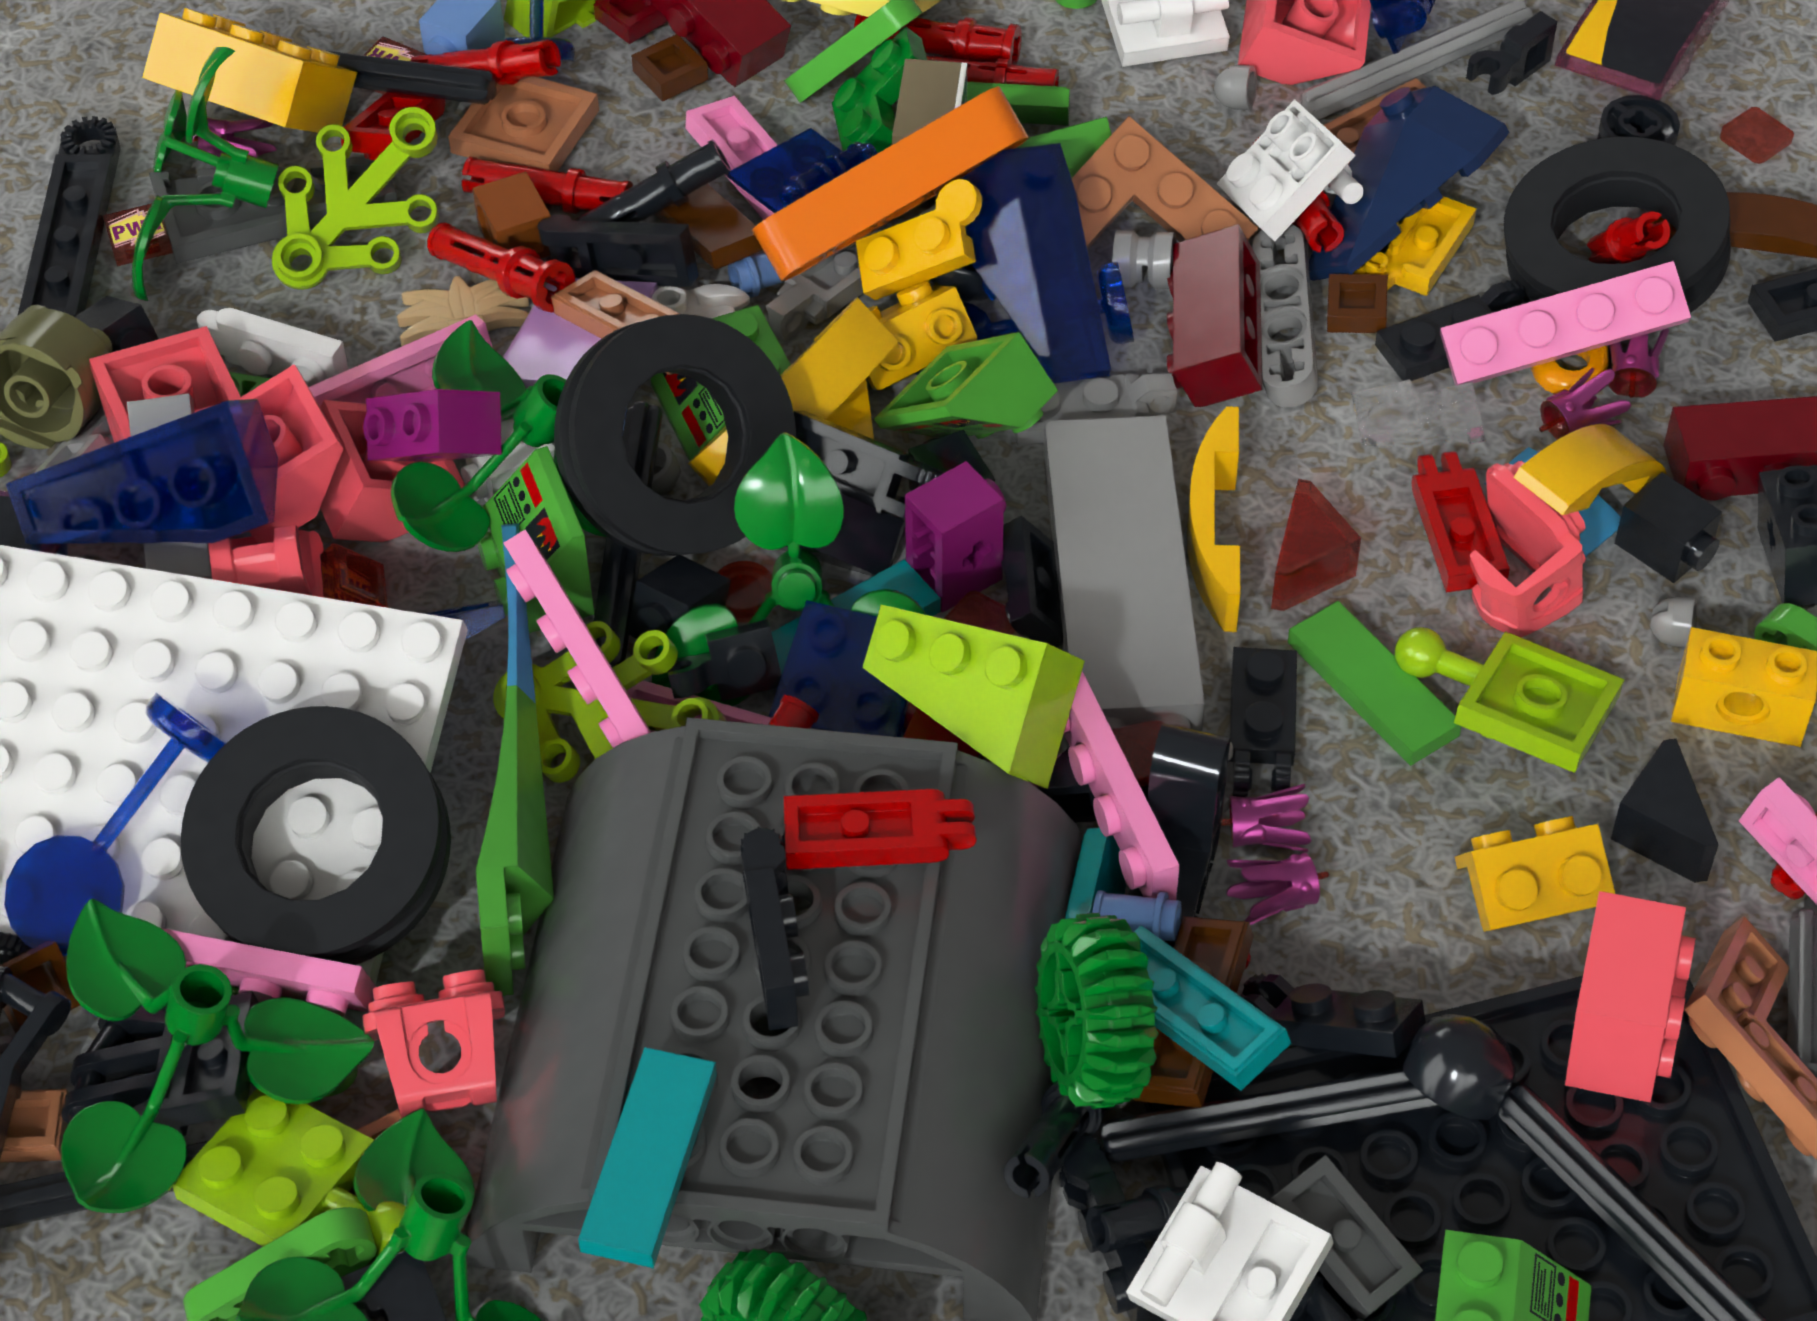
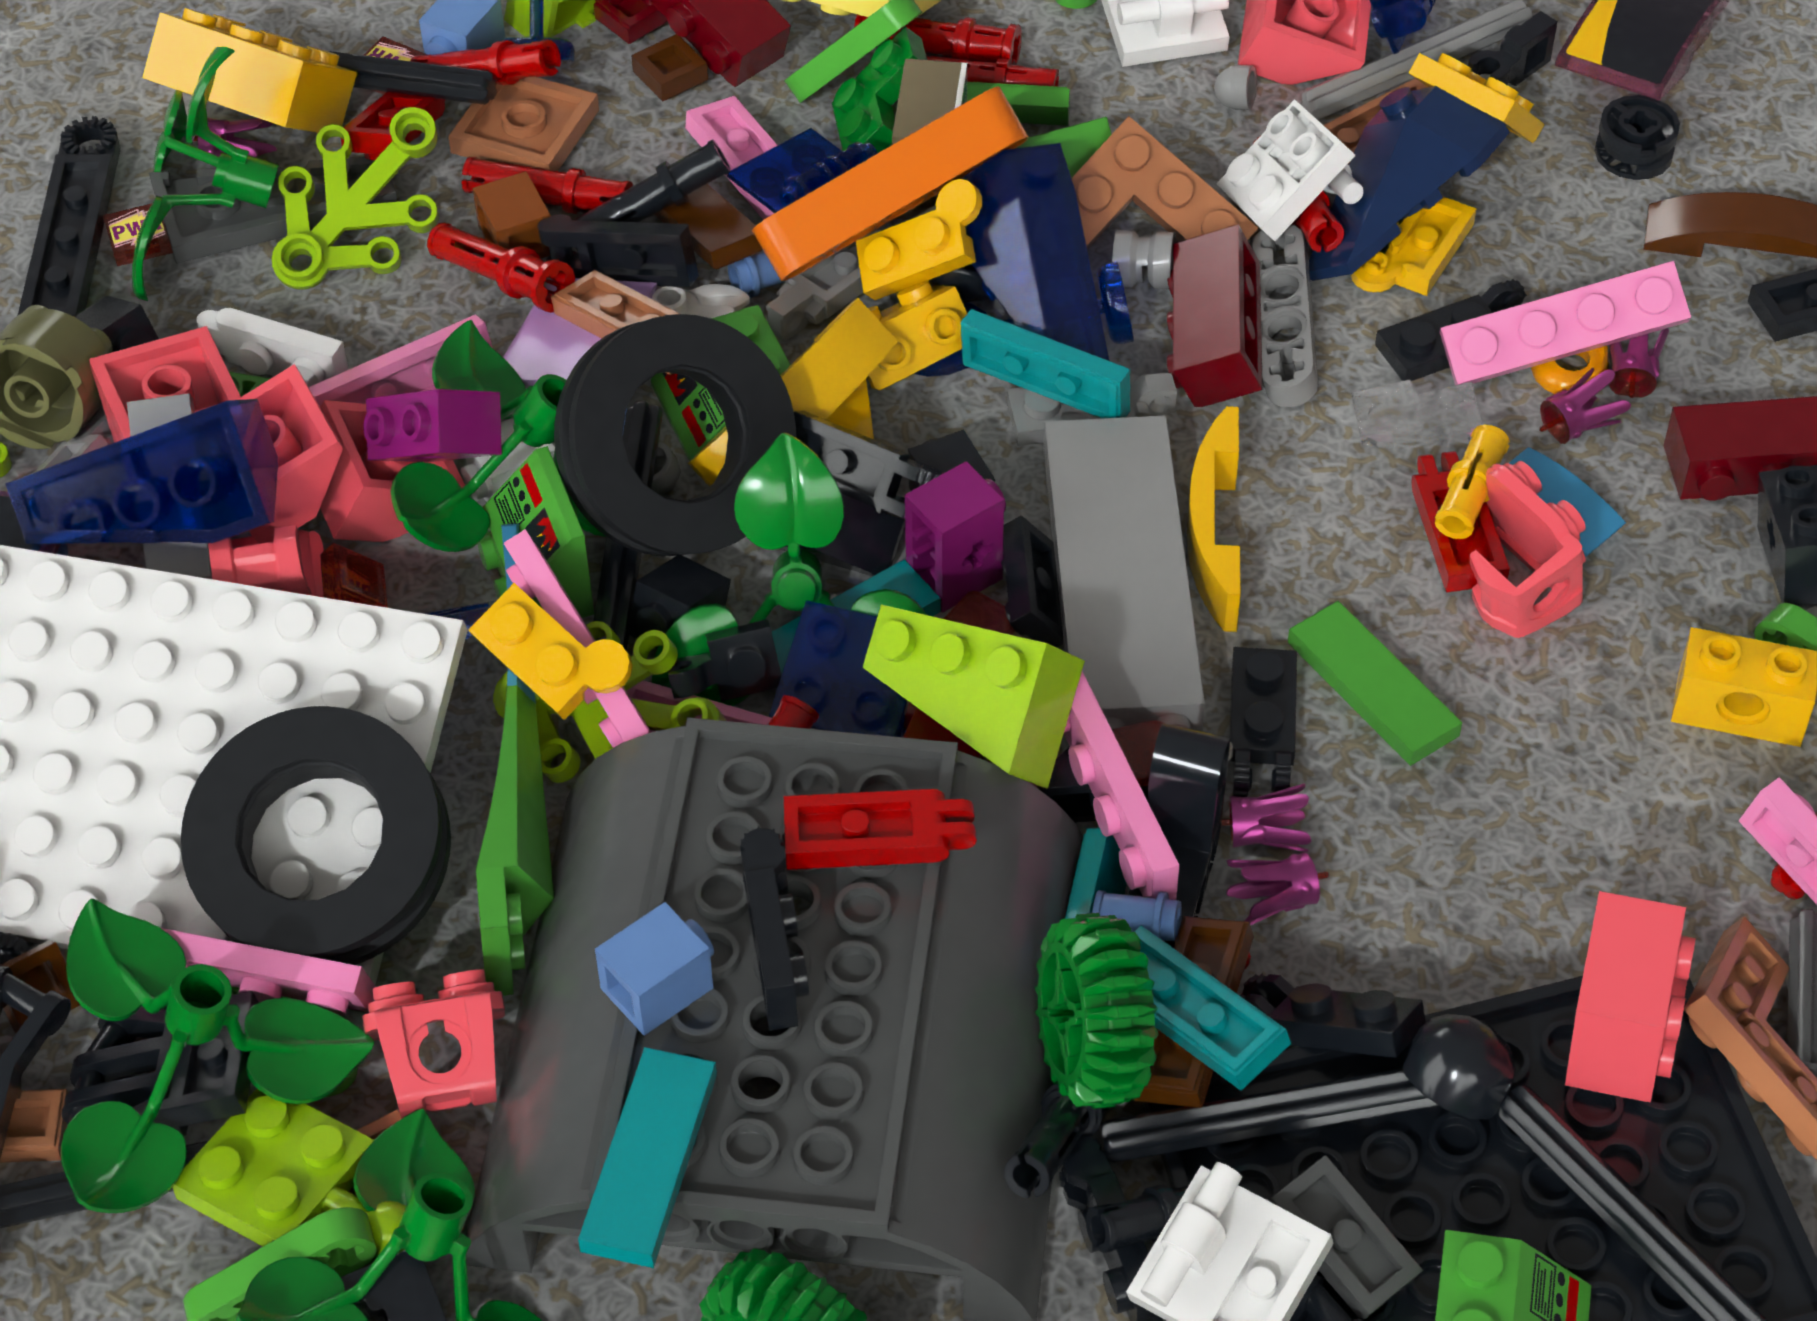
clear blue piece [4,692,227,956] -> none
tan piece [397,276,529,346] -> none
clear red tile [717,561,772,623] -> none
bright green slope [874,332,1058,439] -> none
clear red slope [1271,479,1361,611] -> none
reddish brown plate [1327,274,1388,333] -> none
lime plate [1395,627,1625,773] -> none
yellow bracket [1454,816,1616,932] -> none
black tyre [1504,137,1731,313] -> none
yellow slope [1514,424,1667,515] -> none
red axle [1587,211,1670,264] -> none
black slope [1611,738,1719,883] -> none
black brick [1614,472,1722,583] -> none
light grey hinge [1650,596,1697,647] -> none
clear red piece [1720,107,1794,164] -> none
none -> yellow hinge [468,583,633,720]
none -> medium blue brick [595,902,714,1036]
none -> teal tile [961,309,1130,418]
none -> yellow plate [1409,53,1545,143]
none -> yellow pin [1435,424,1510,539]

